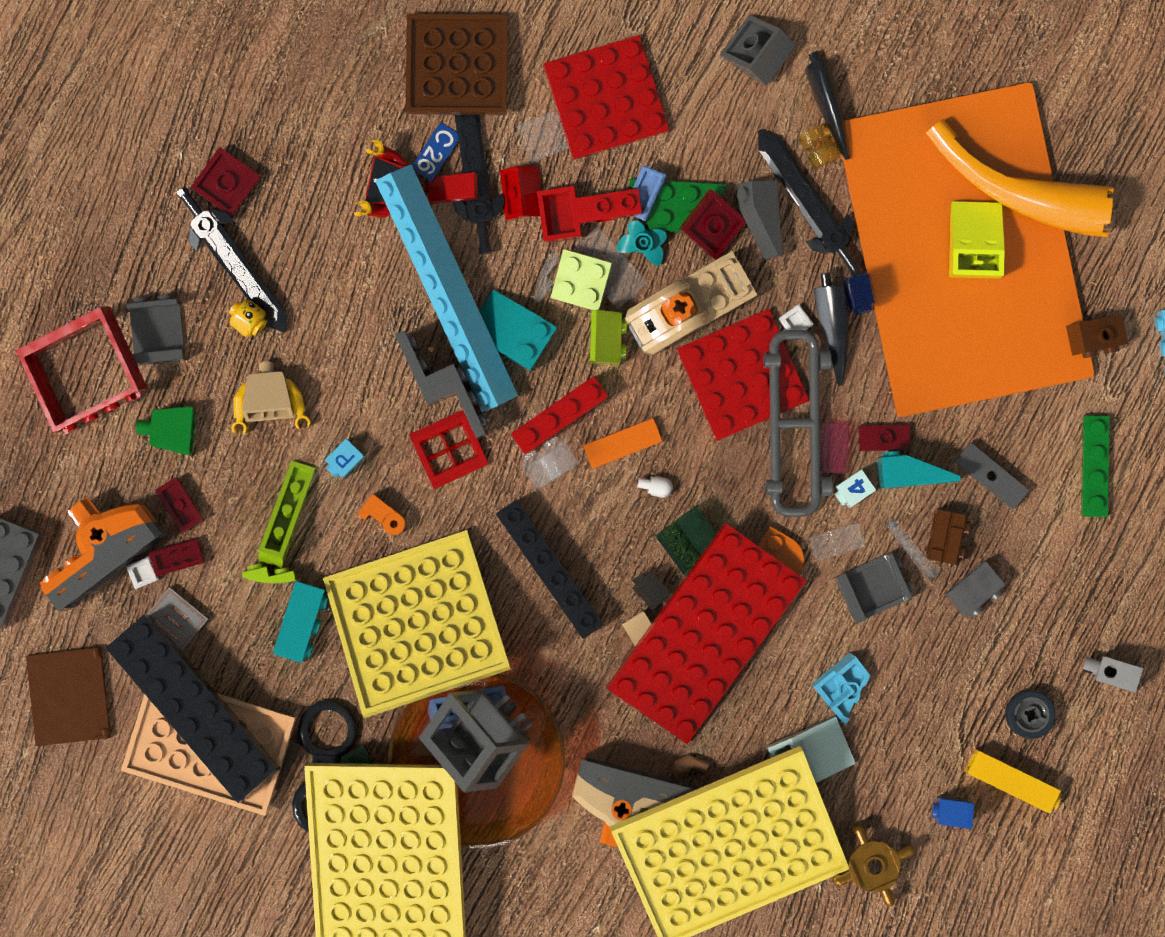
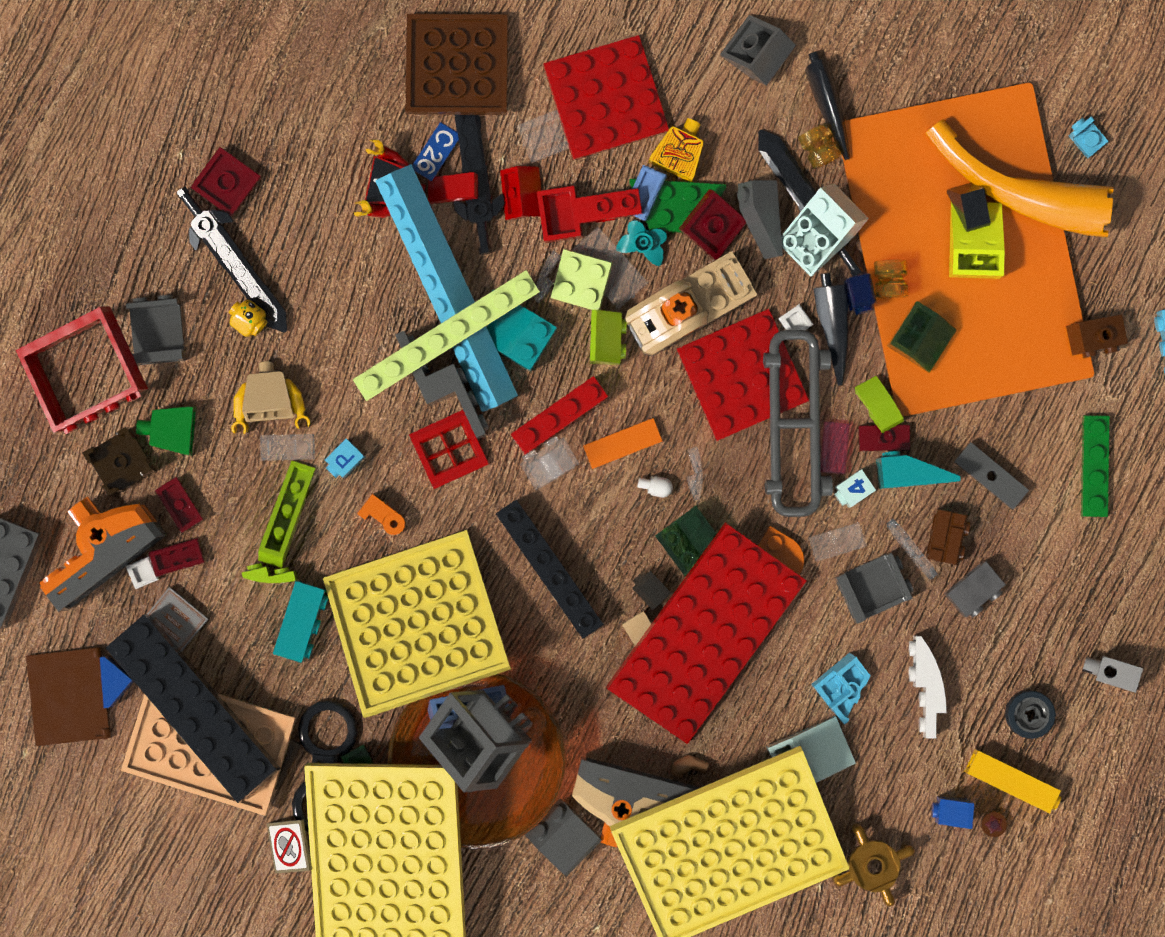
none -> dark brown panel [82,427,156,497]
none -> blue slope [100,656,134,708]
none -> clear slope [260,434,315,461]
none -> piece [267,820,312,874]
none -> yellowish green plate [352,270,540,401]
none -> dark grey slope [525,798,602,877]
none -> yellow torso [648,118,704,182]
none -> clear slope [686,447,703,501]
none -> light aqua slope [781,183,869,277]
none -> lime slope [855,376,904,433]
none -> clear yellow wheel [874,260,908,298]
none -> clear green slope [887,301,956,373]
none -> white slope [909,636,947,738]
none -> black slope [947,183,991,232]
none -> reddish brown tile [980,811,1007,837]
none -> medium azure bracket [1068,116,1108,159]

